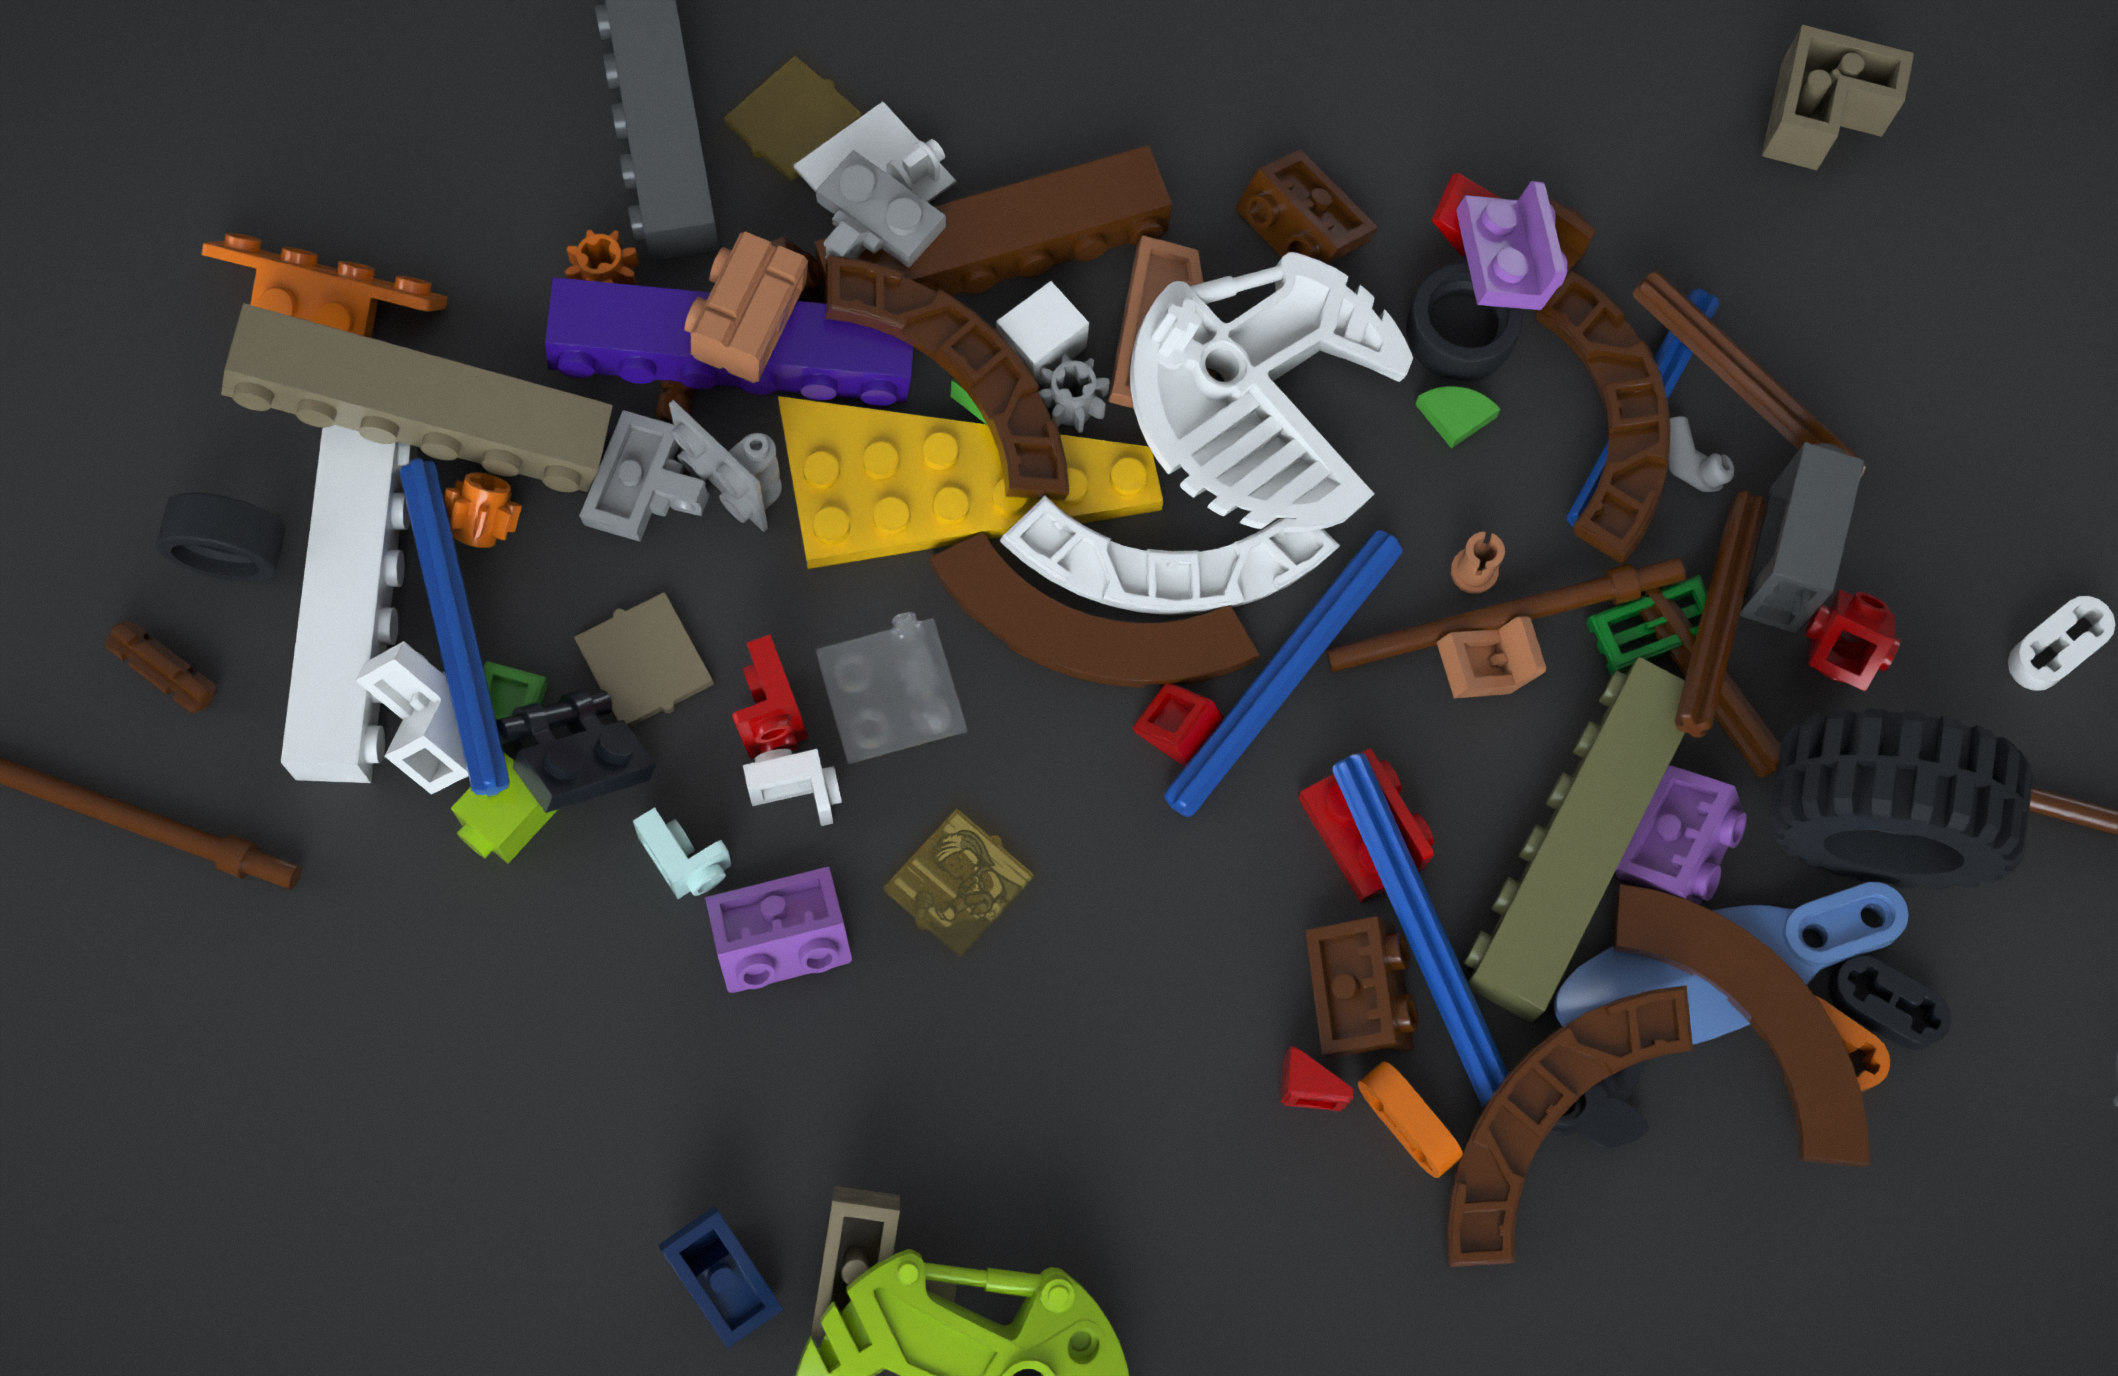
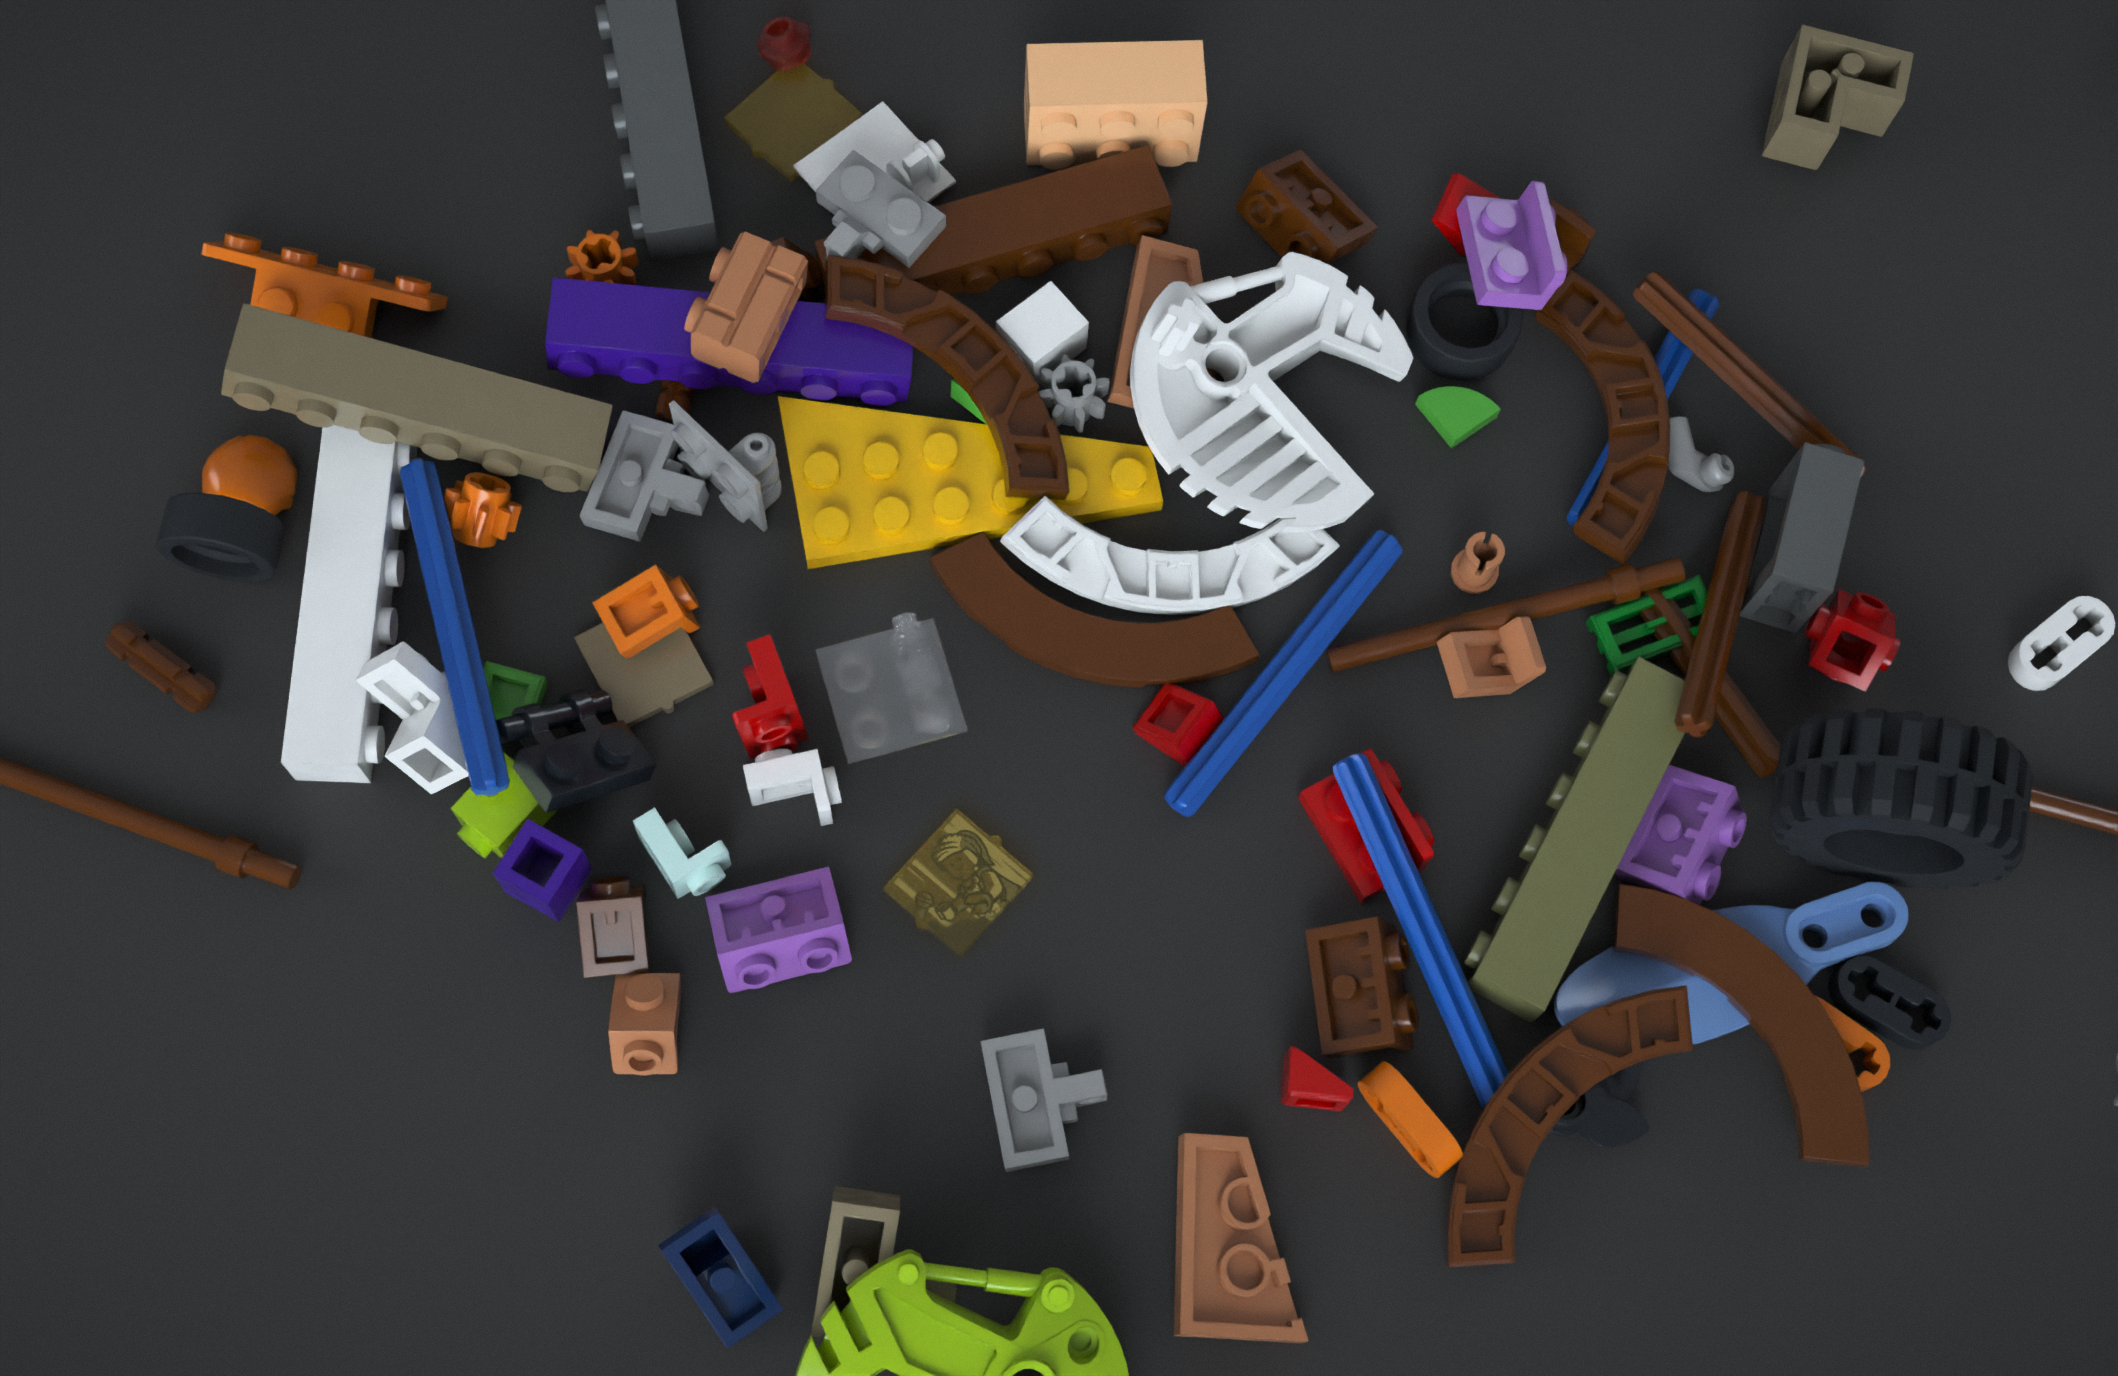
none -> orange hair [202,434,298,516]
none -> dark purple brick [492,819,593,922]
none -> bracket [576,876,650,978]
none -> orange bracket [592,564,700,659]
none -> nougat bracket [608,973,682,1076]
none -> clear red plate [757,17,812,70]
none -> light grey hinge [980,1028,1108,1172]
none -> light nougat brick [1024,40,1207,170]
none -> nougat wing [1174,1133,1309,1343]

